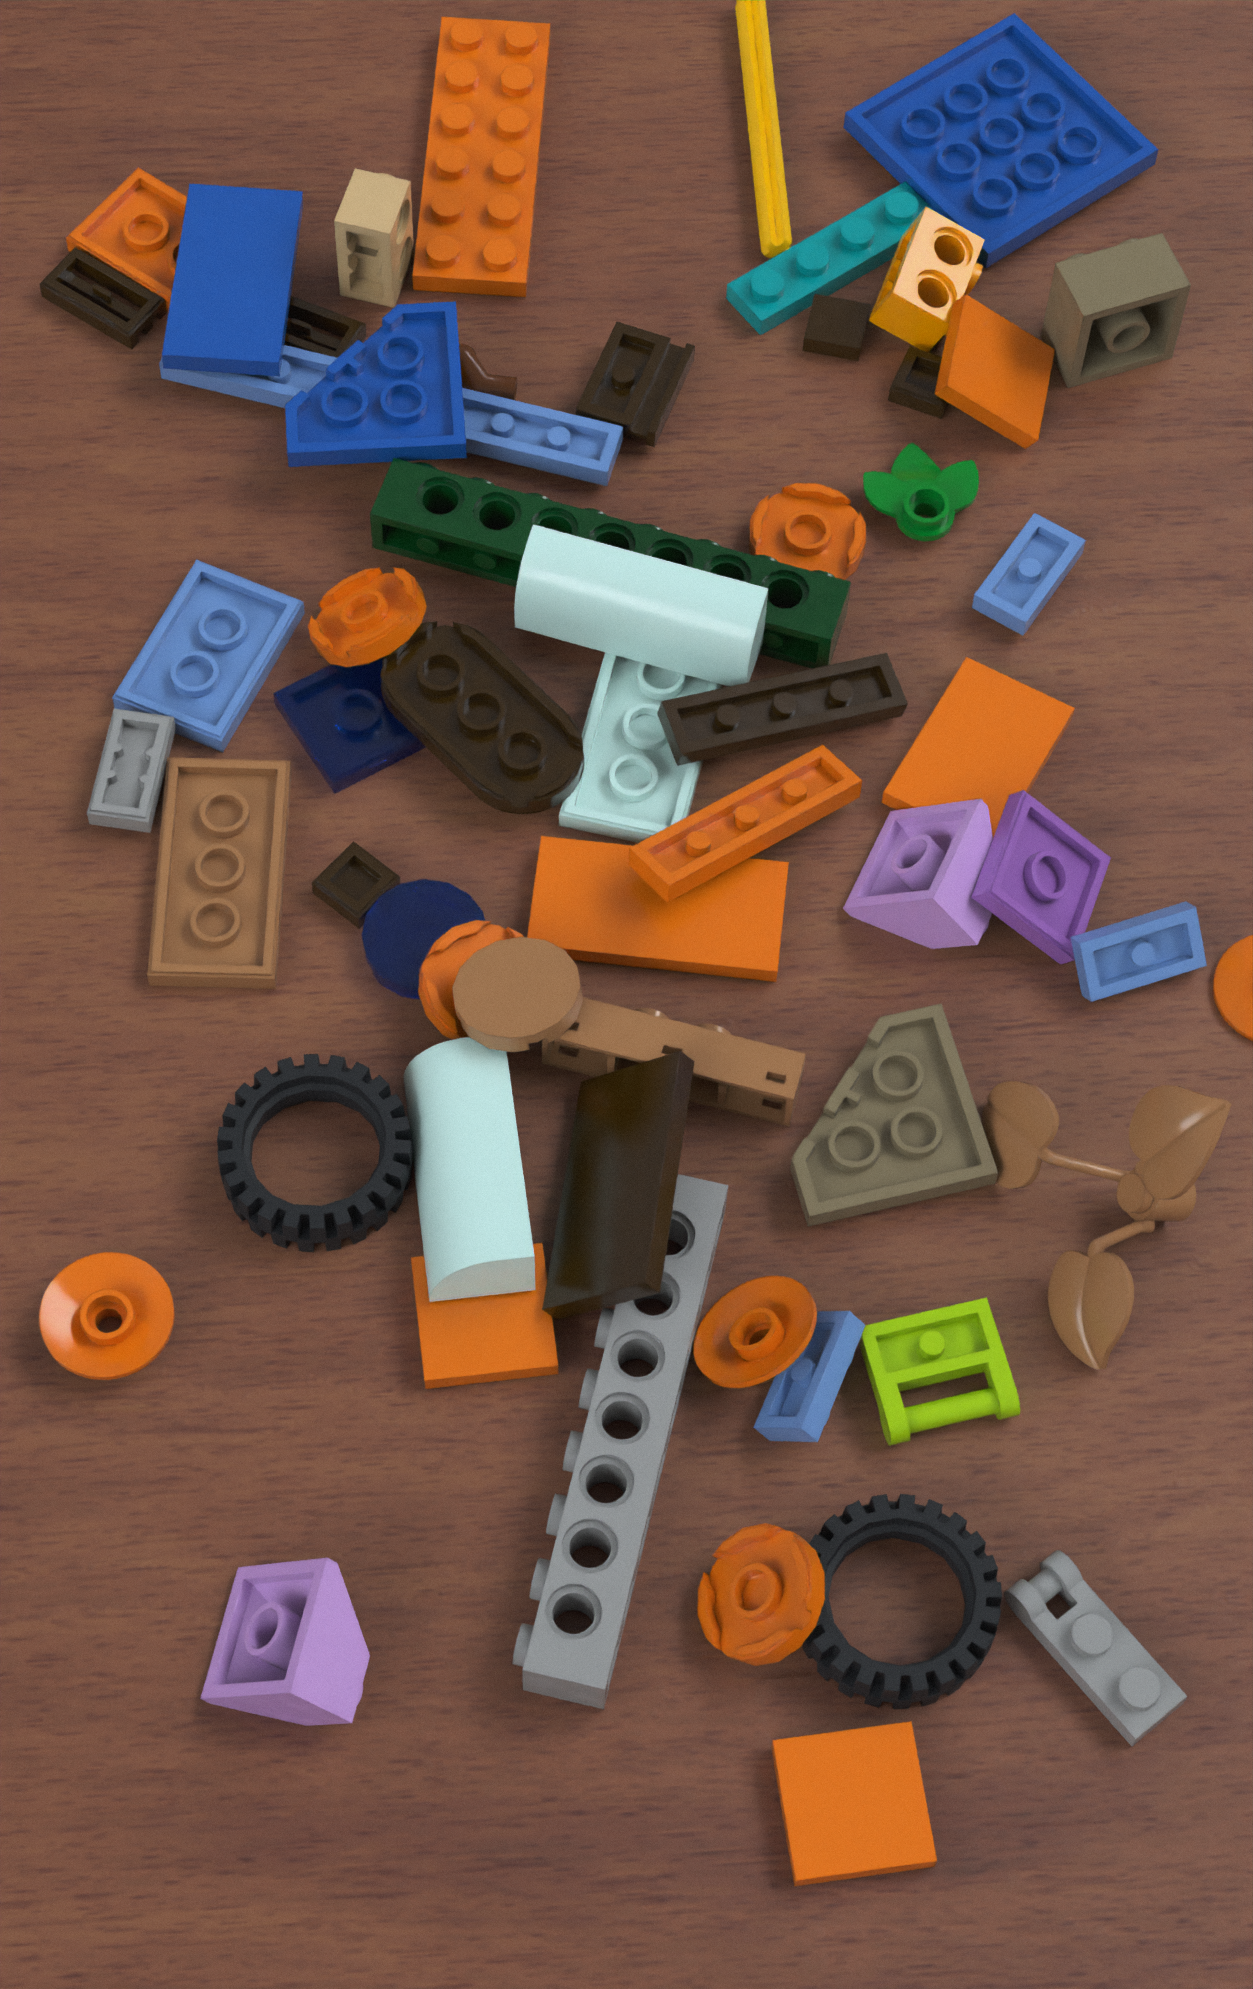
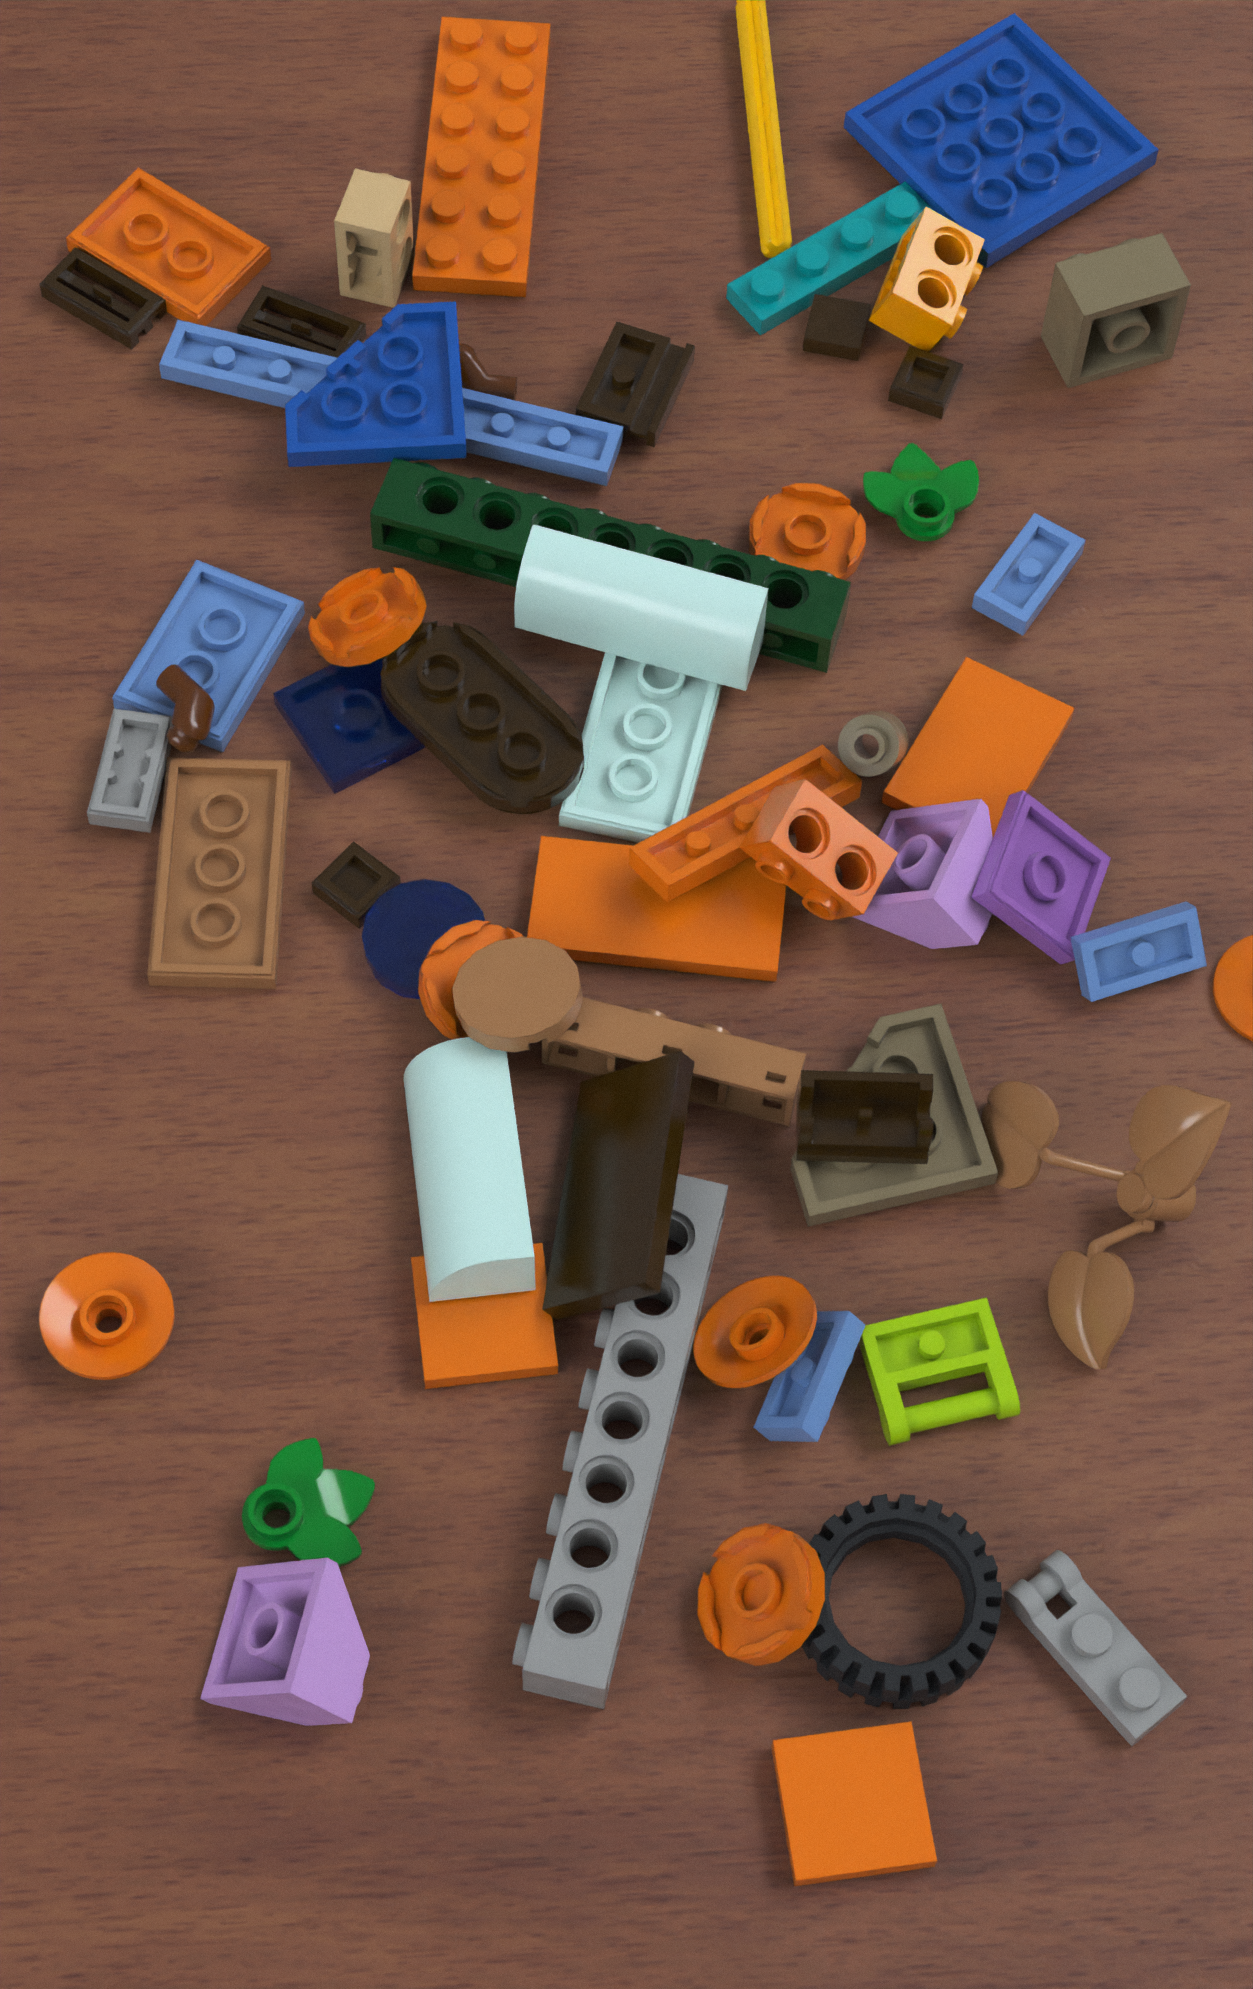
blue tile [162,183,303,377] -> none
black tyre [217,1054,413,1252] -> none
dark brown plate [657,653,908,766] -> none
orange tile [935,294,1055,449] -> none
none -> reddish brown arm [156,664,215,753]
none -> green plate [242,1438,375,1567]
none -> orange brick [739,779,898,920]
none -> dark brown hinge [796,1070,933,1164]
none -> dark tan brick [838,711,908,777]

